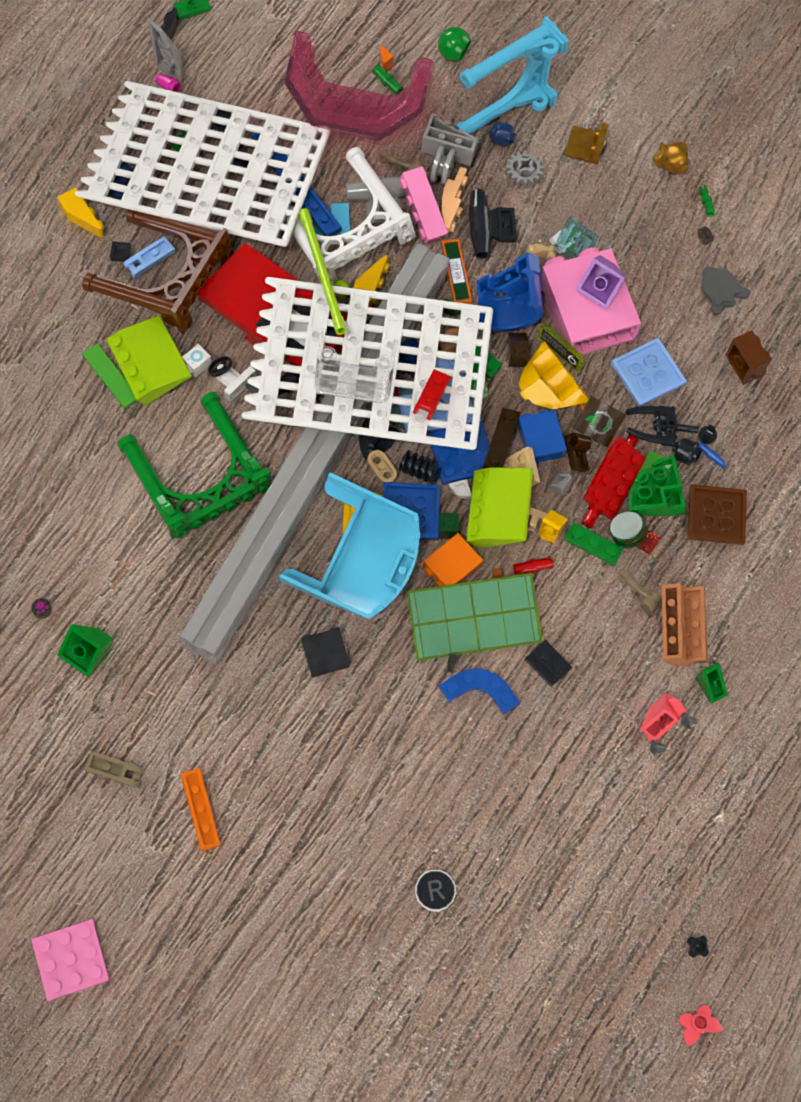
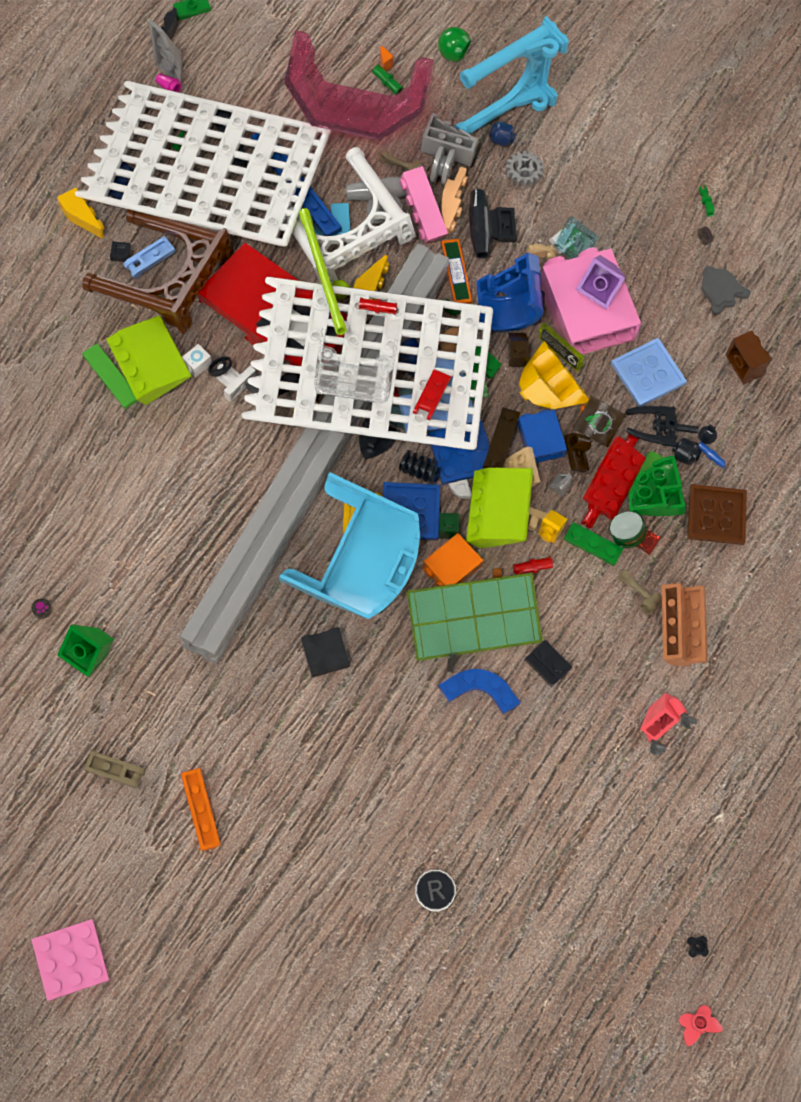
green arch [117,392,272,539] -> none
tan plate [368,450,397,484] -> none
pearl gold bracket [564,122,609,164] -> none
pearl gold piece [653,141,689,174] -> none
green slope [695,663,728,704] -> none
none -> red pin [359,297,398,315]

